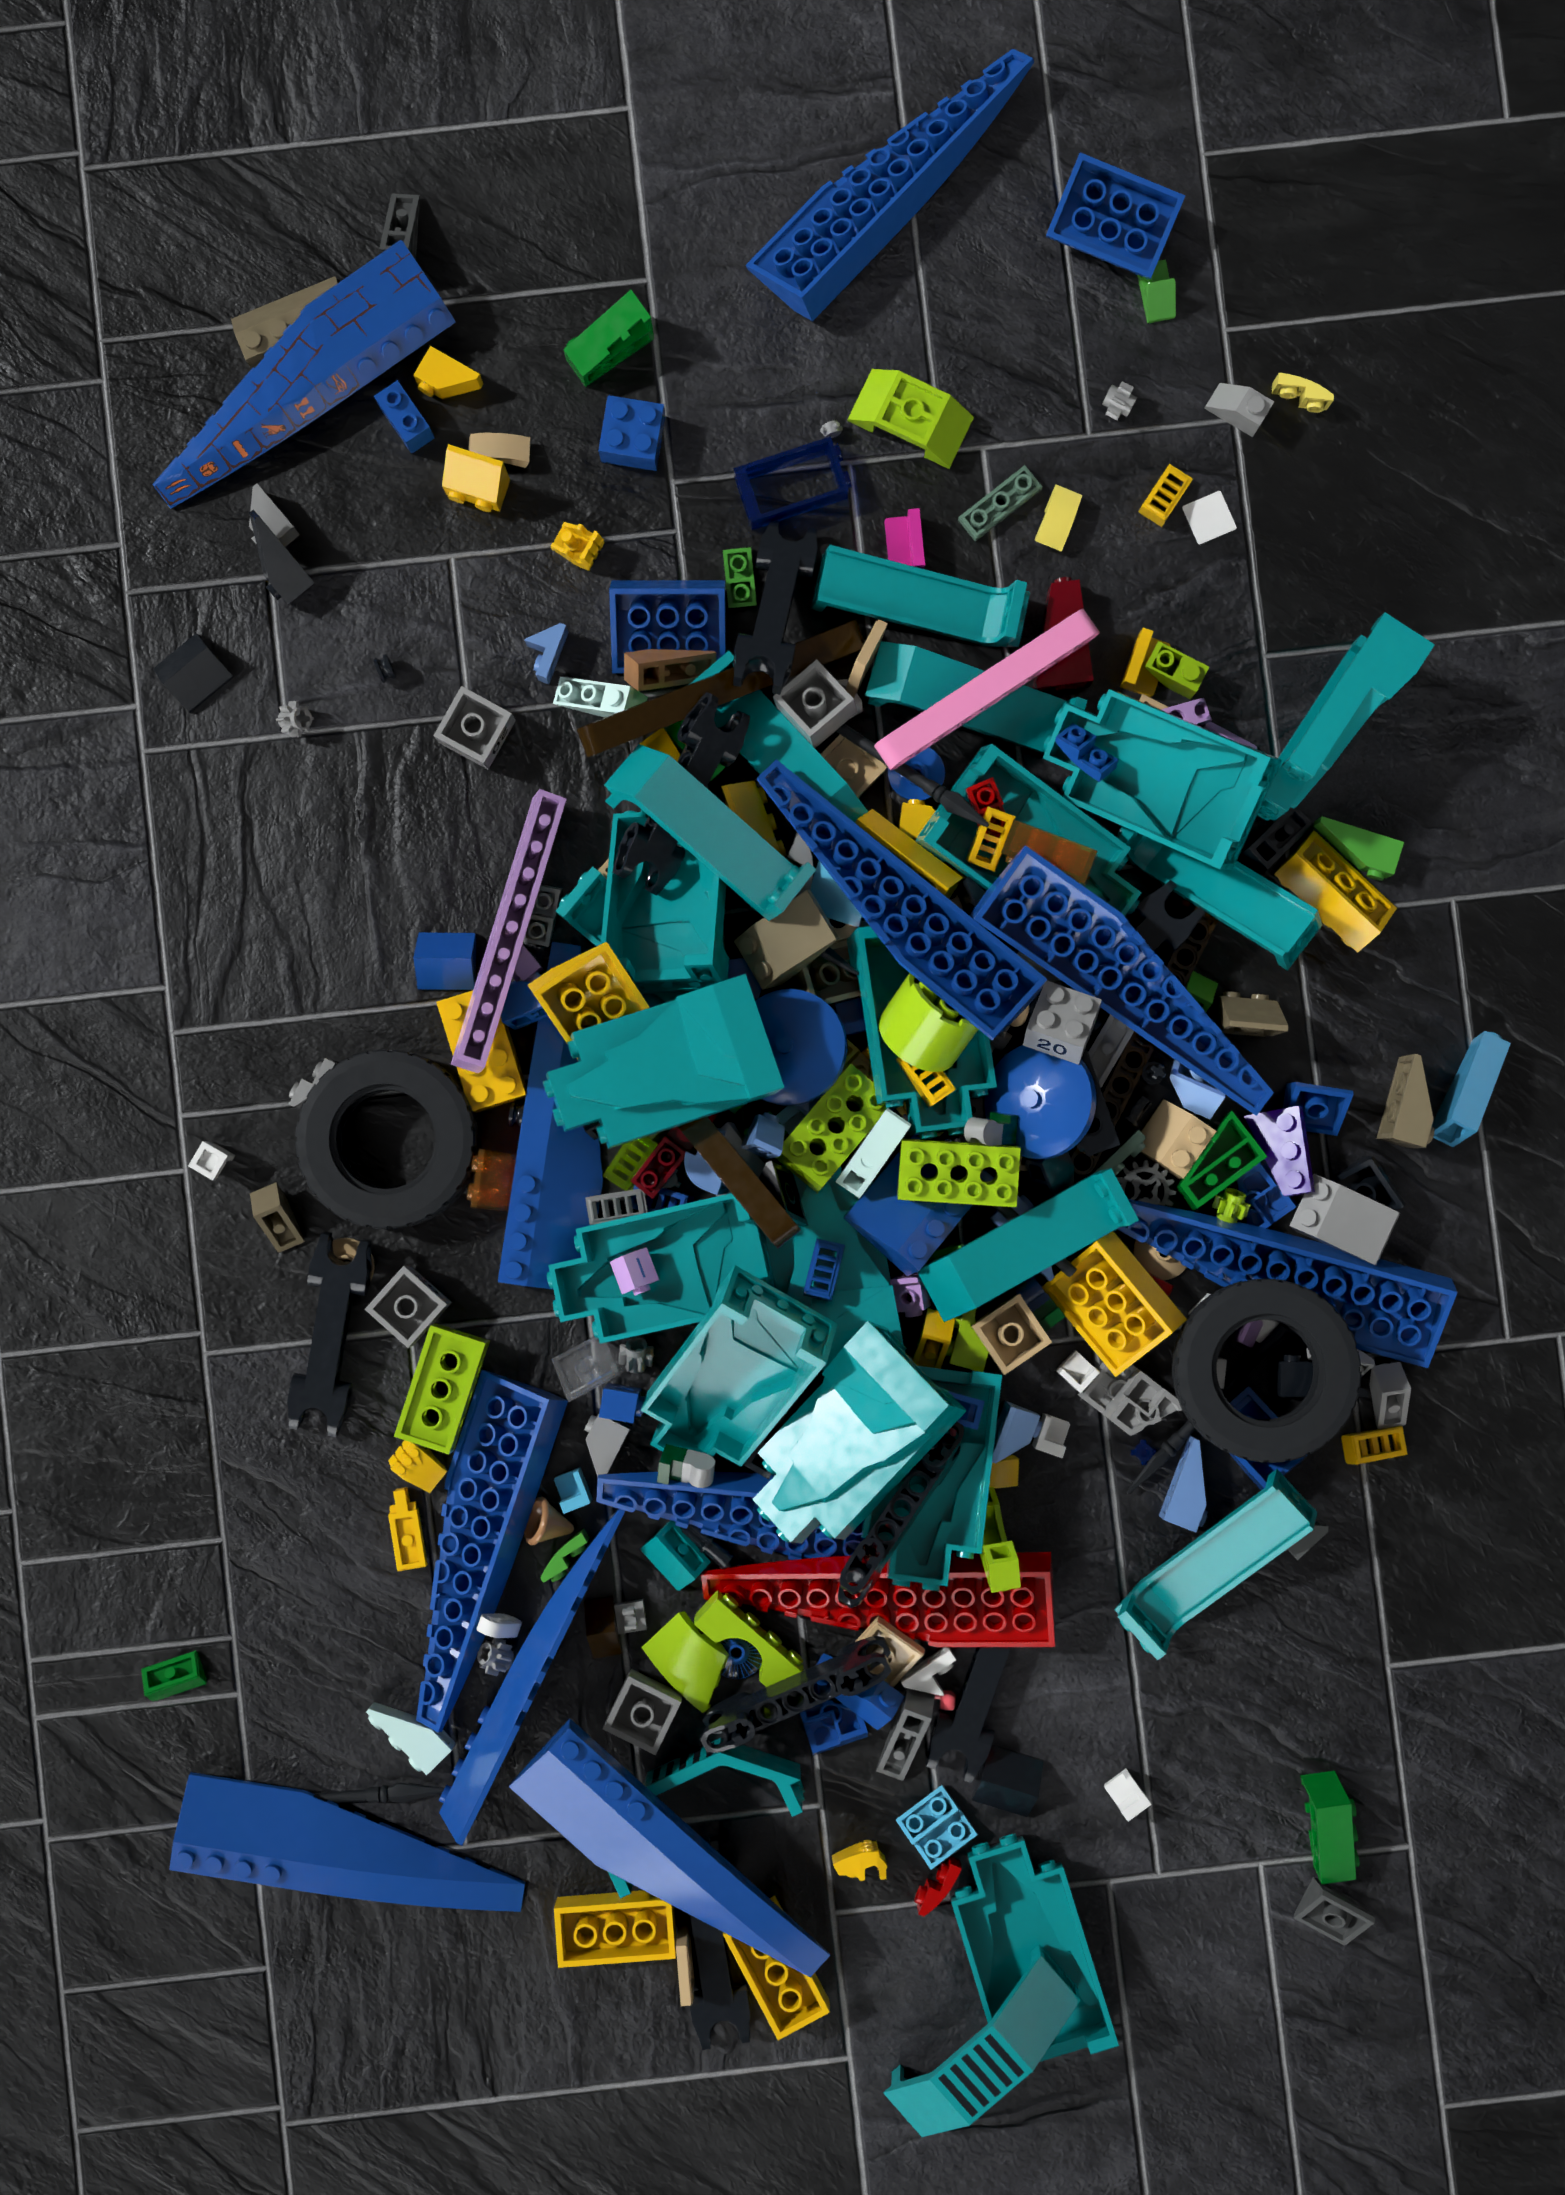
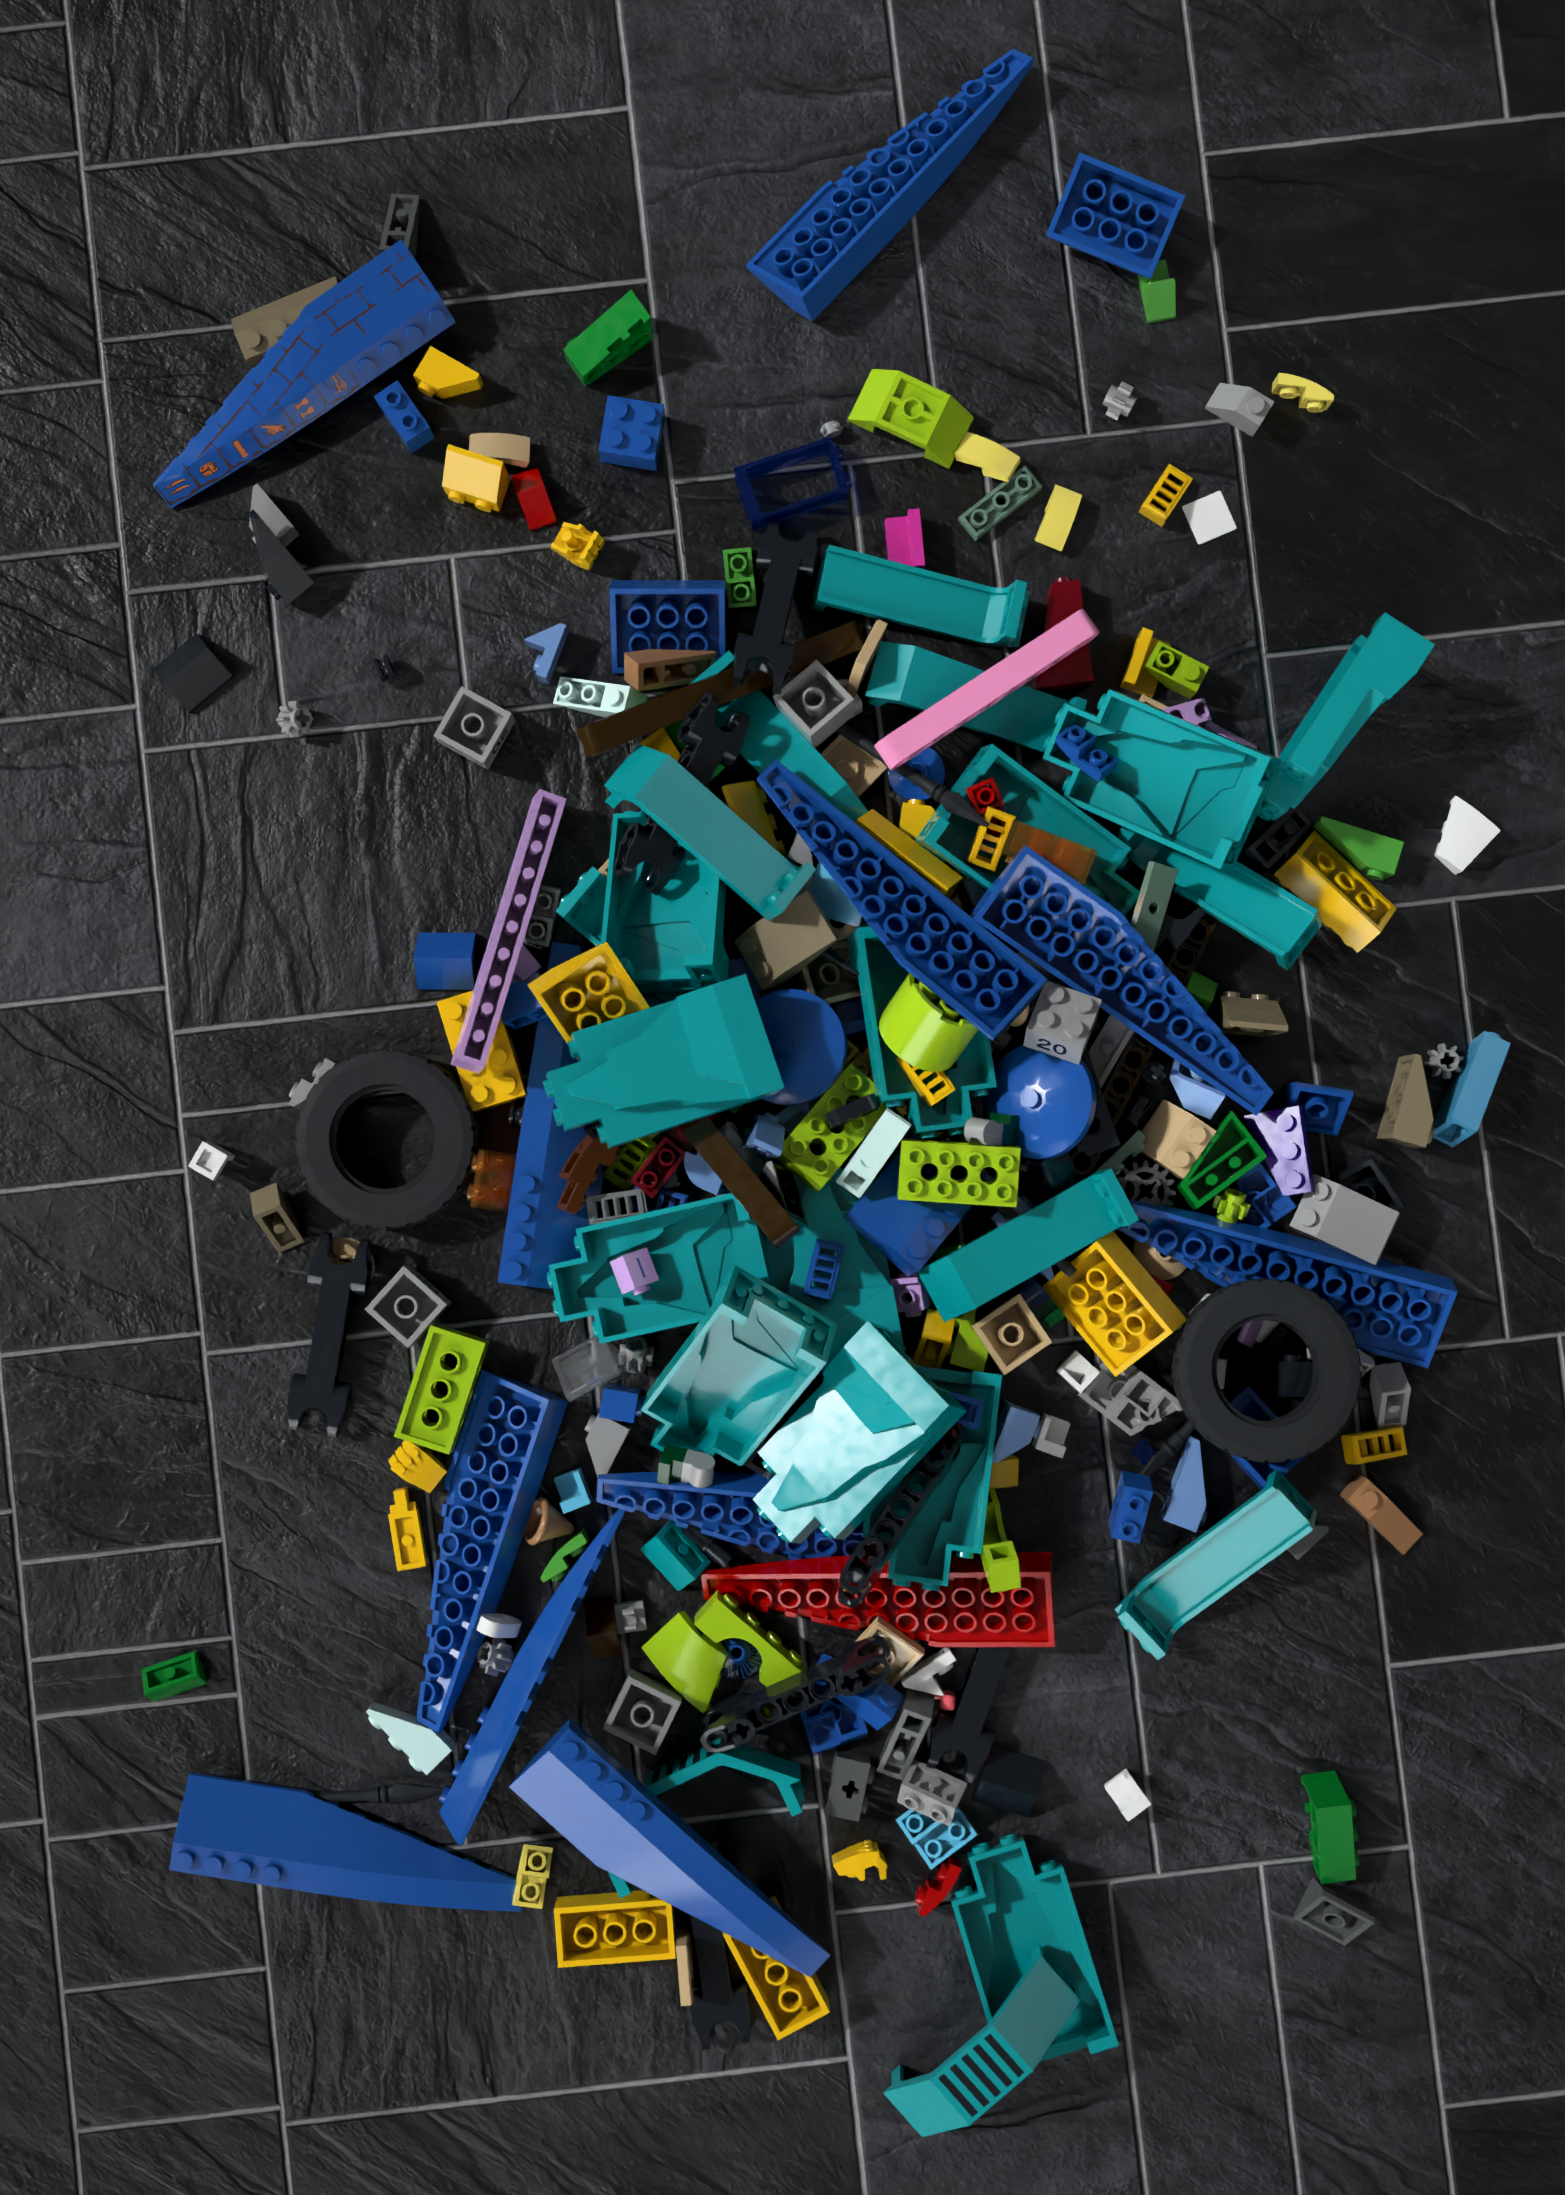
none -> red slope [511,467,557,531]
none -> light yellow slope [512,1844,553,1909]
none -> reddish brown slope [556,1134,620,1215]
none -> black beam [824,1093,881,1129]
none -> dark grey brick [824,1749,875,1822]
none -> light grey bracket [897,1759,968,1826]
none -> light yellow slope [955,432,1021,482]
none -> blue brick [1108,1470,1153,1543]
none -> sand green tile [1131,861,1178,951]
none -> medium nougat slope [1339,1474,1423,1555]
none -> light grey gear [1425,1043,1464,1079]
none -> white slope [1434,796,1501,875]

